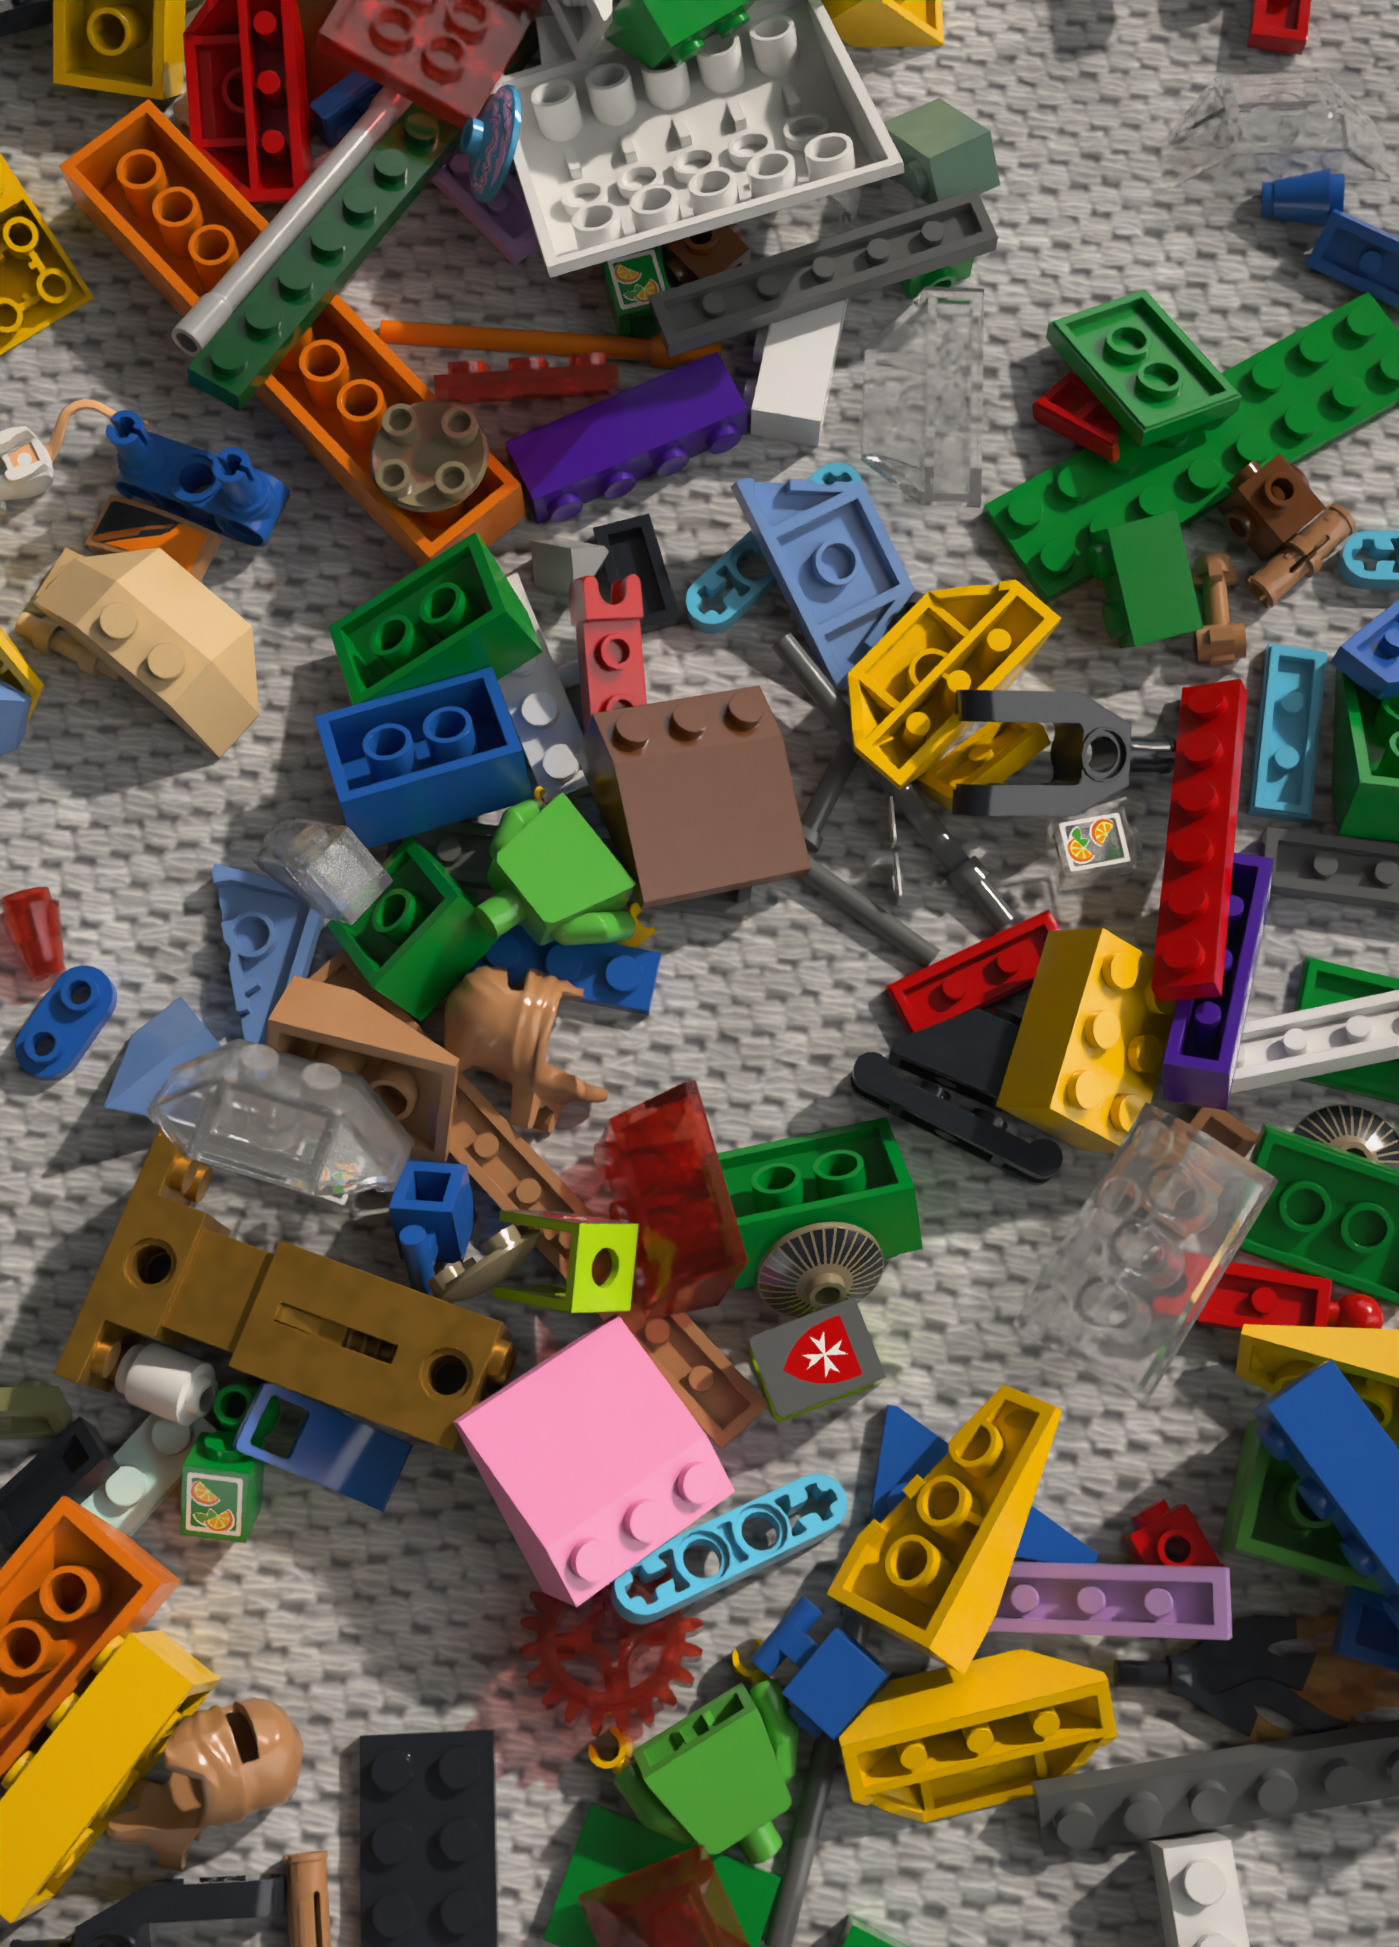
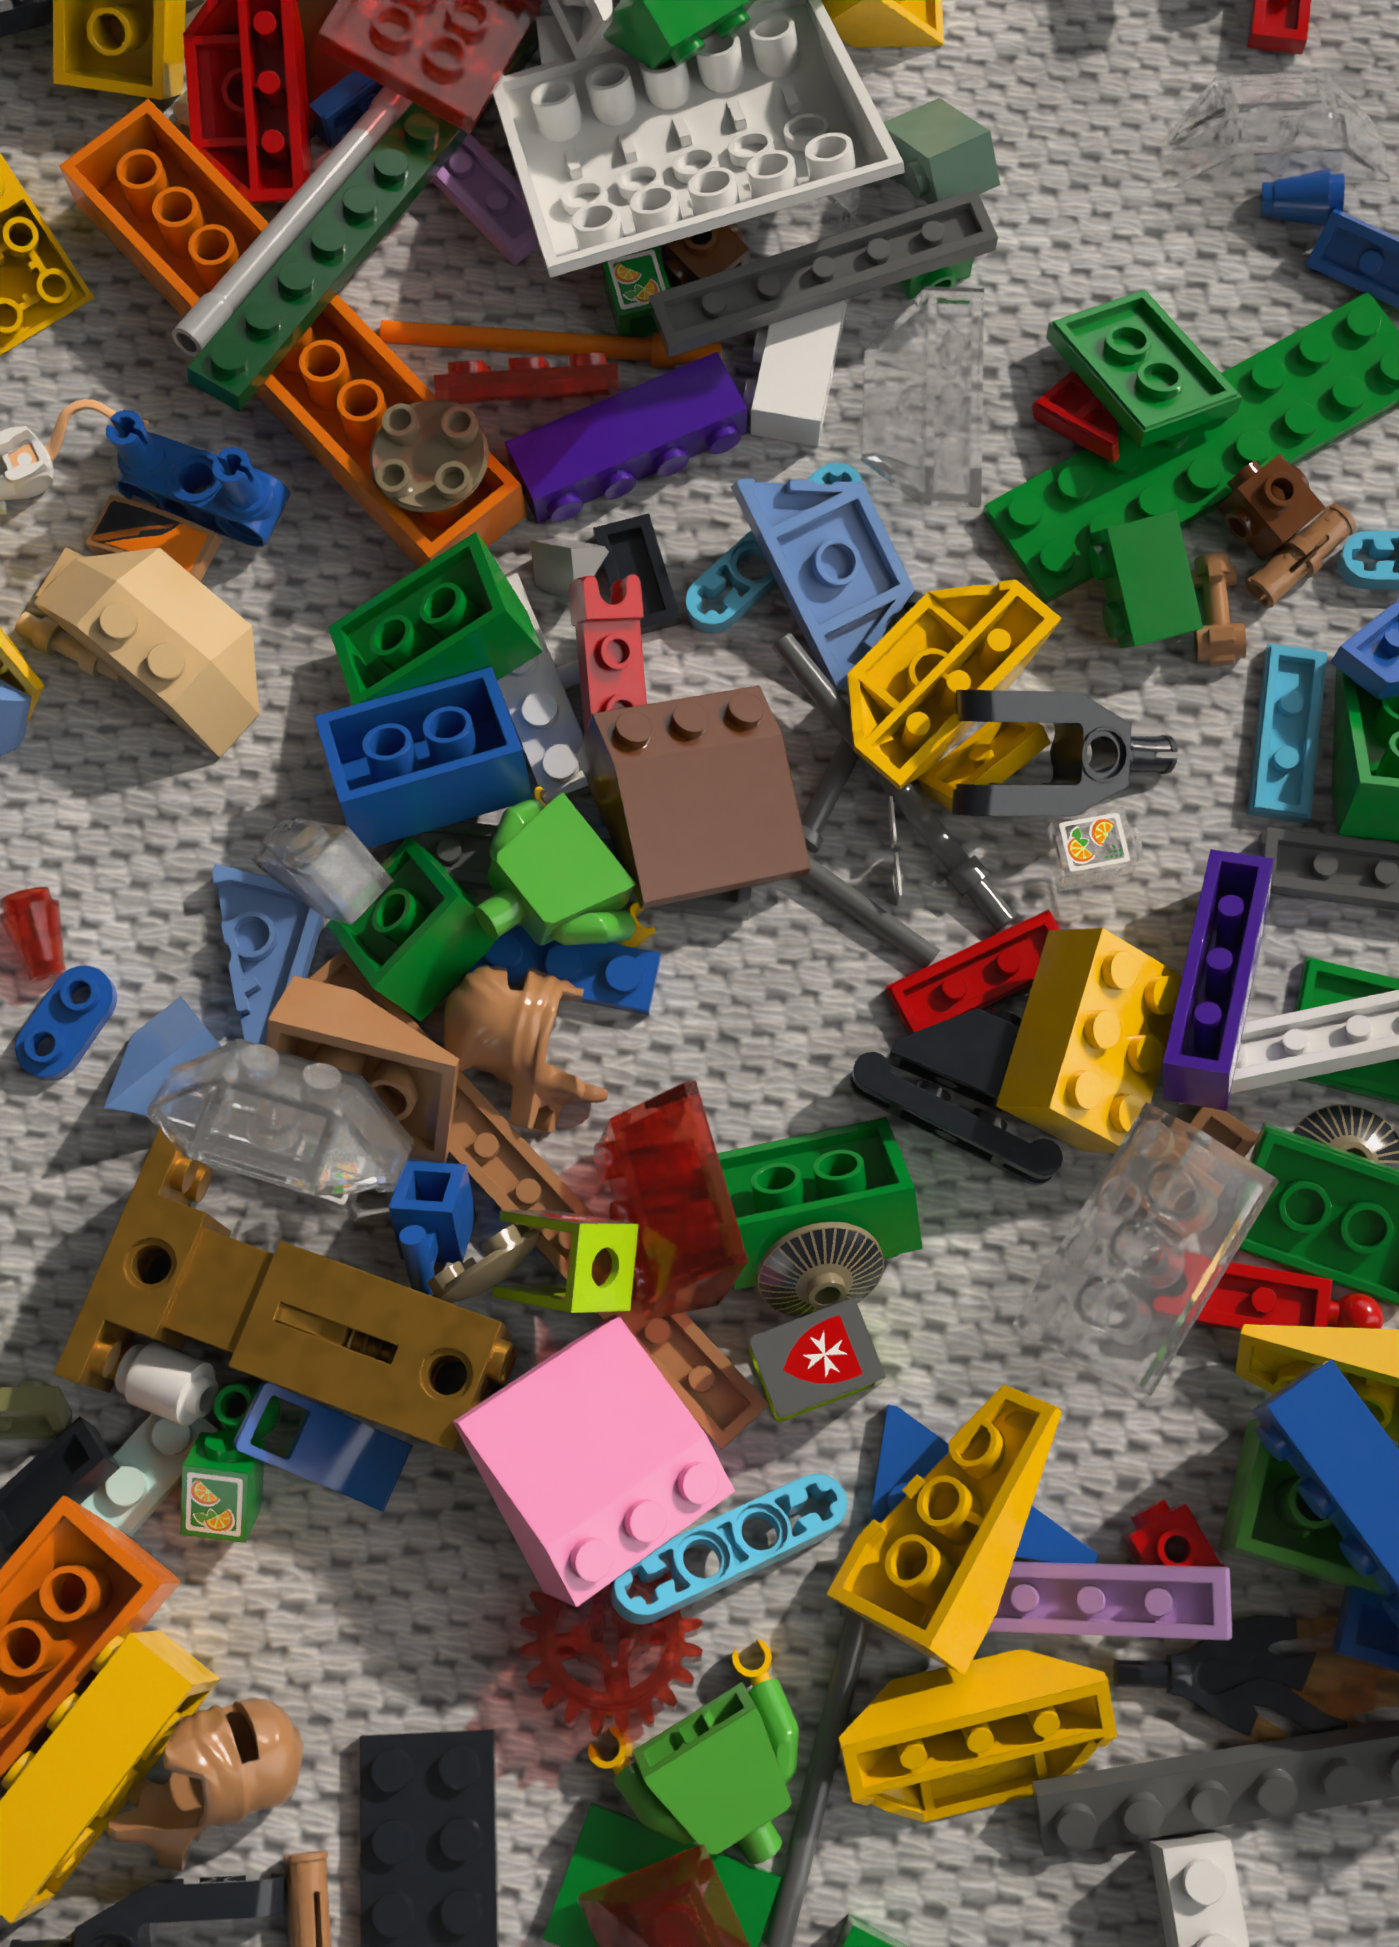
dark azure dish [460,84,522,203] -> none
blue brick [750,1595,892,1740] -> none
red plate [1151,679,1247,1002] -> none

